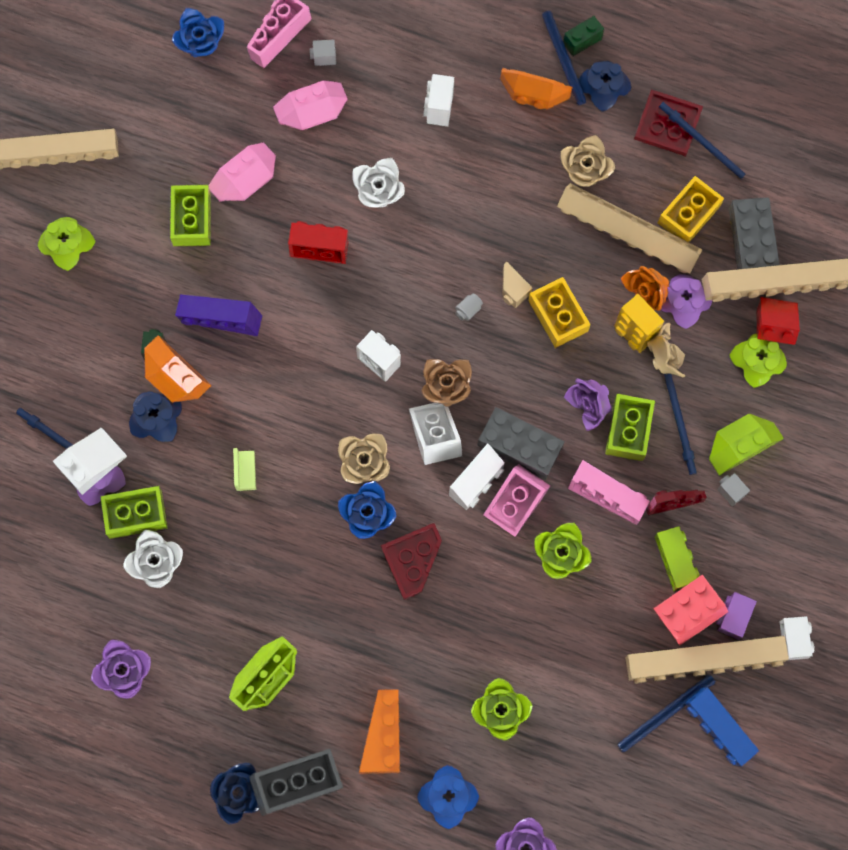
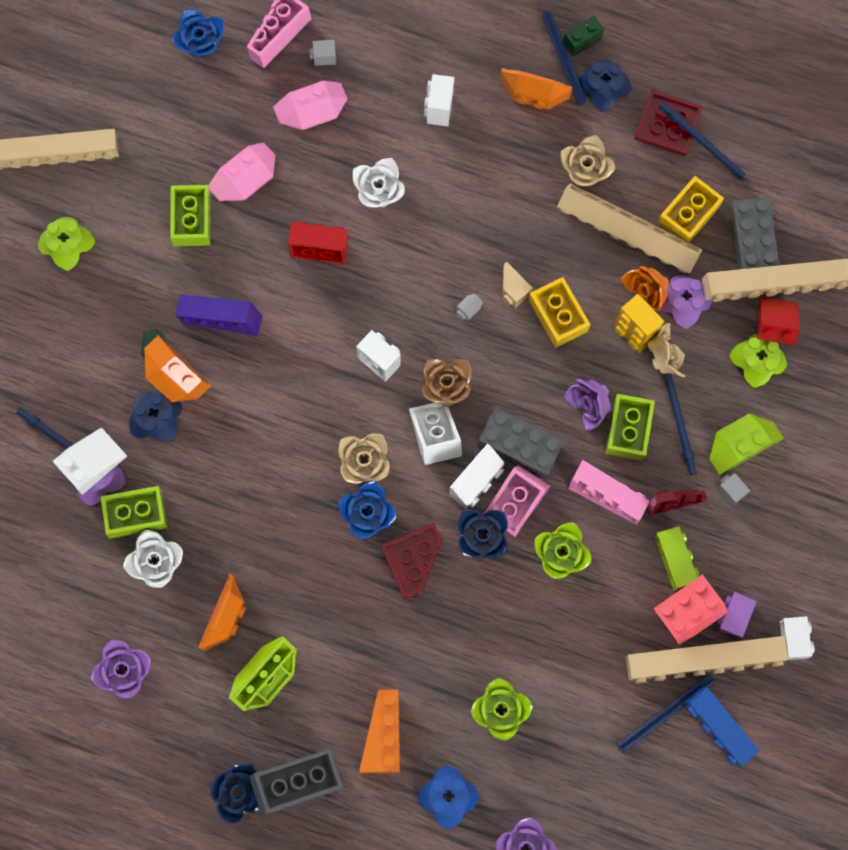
yellowish green panel [233,448,256,491] -> none
none -> orange wedge [198,574,247,651]
none -> dark blue brick [458,509,508,559]

